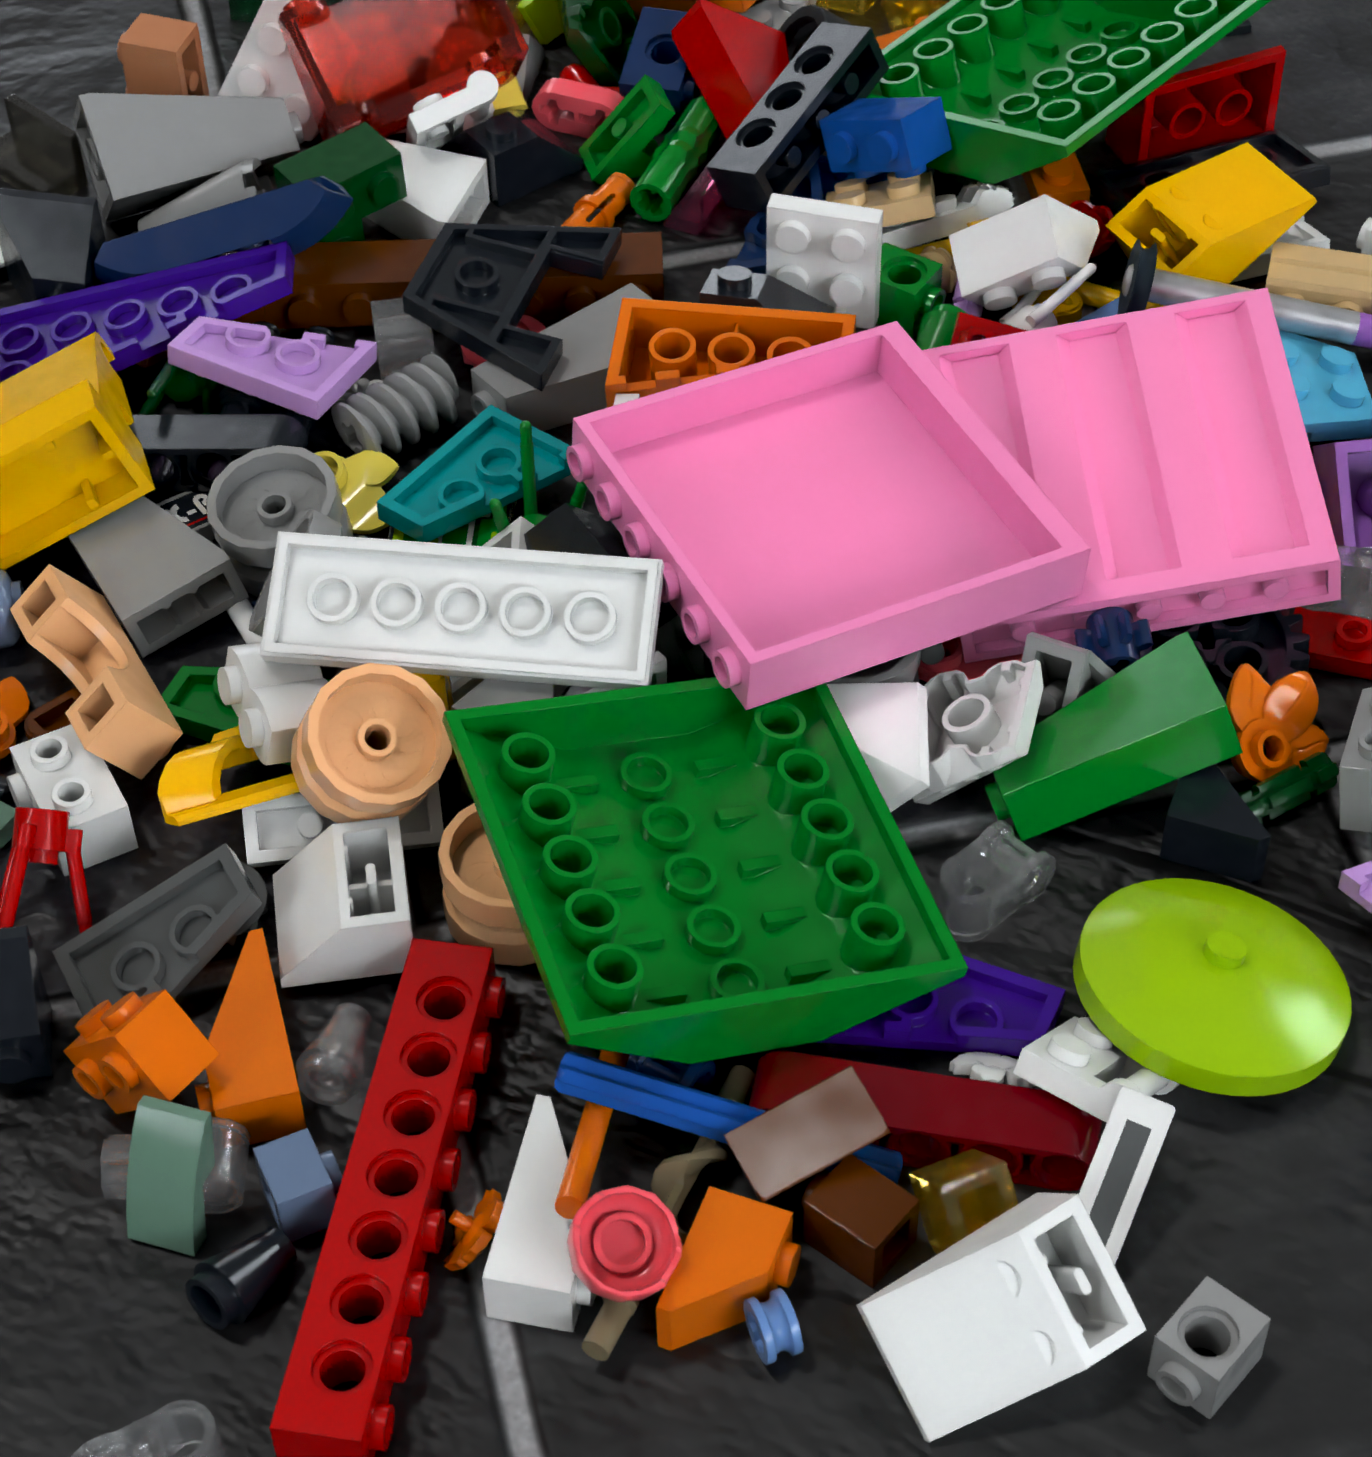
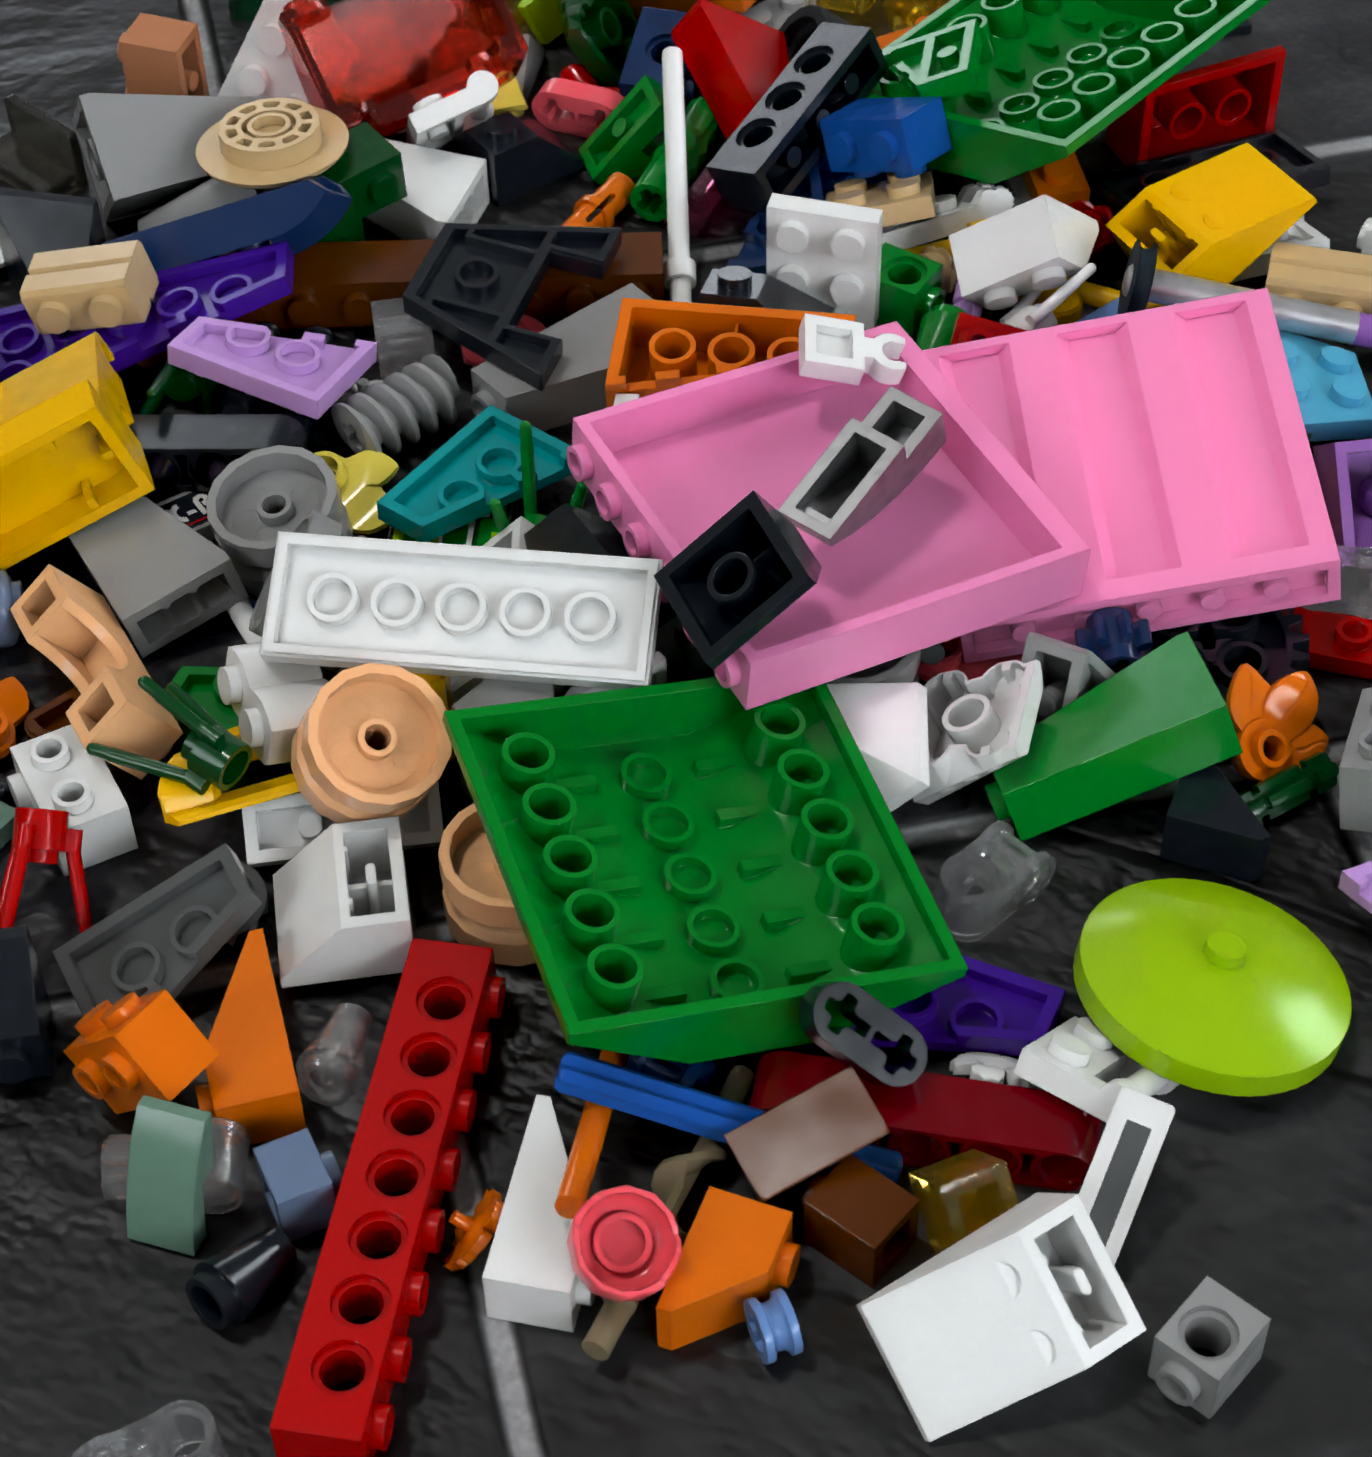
none -> tan brick [19,240,159,335]
none -> dark green plant [86,675,252,795]
none -> tan wheel [195,97,349,189]
none -> black slope [653,490,822,670]
none -> white bar [662,46,697,303]
none -> slope [778,386,946,547]
none -> white plate [798,313,906,385]
none -> black beam [799,982,928,1087]
none -> green wing [881,18,984,101]

